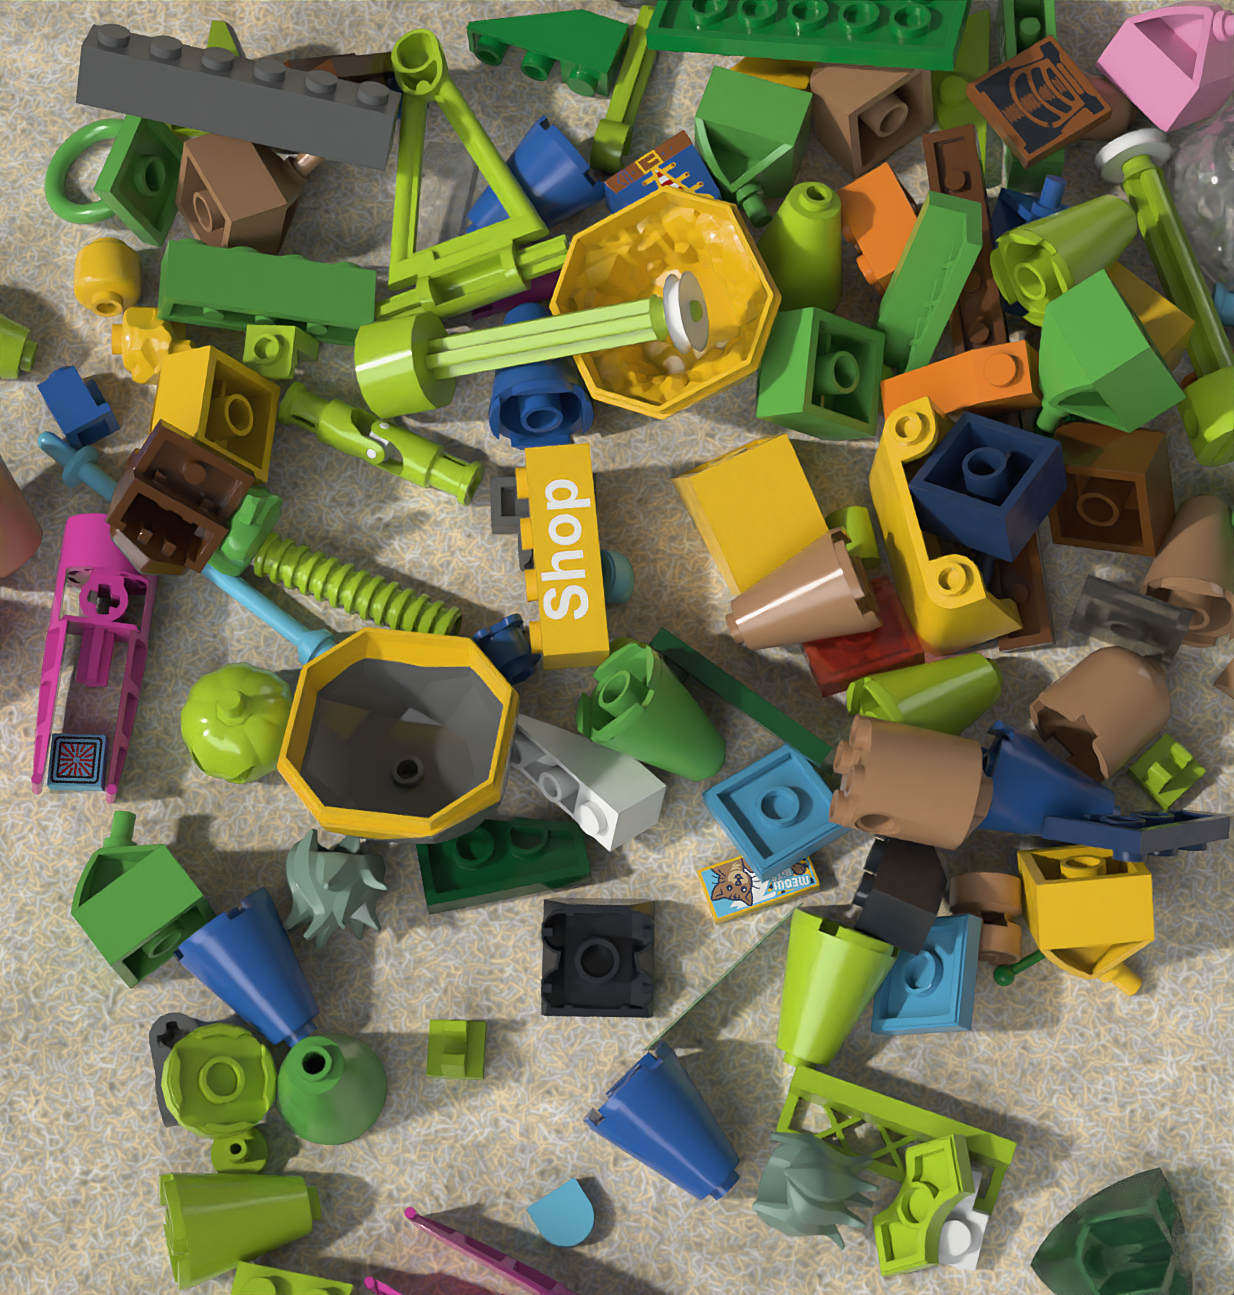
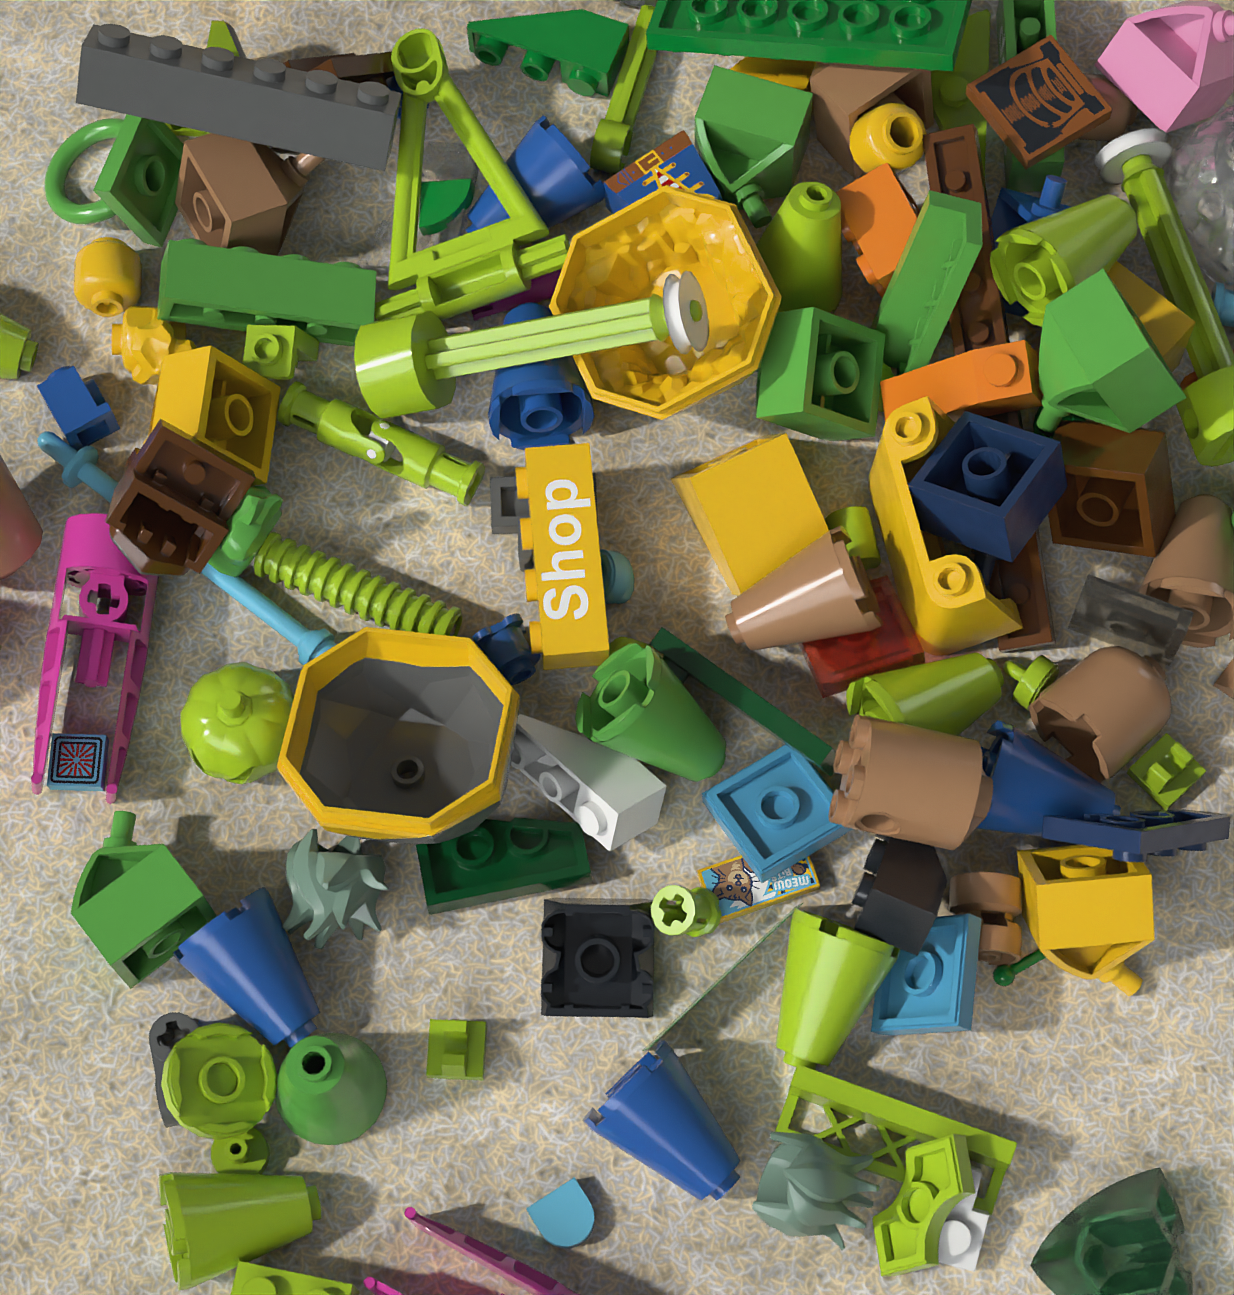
none -> green tile [419,178,475,236]
none -> lime bush [651,885,722,937]
none -> yellow head [850,103,927,174]
none -> lime tile [1003,655,1059,711]

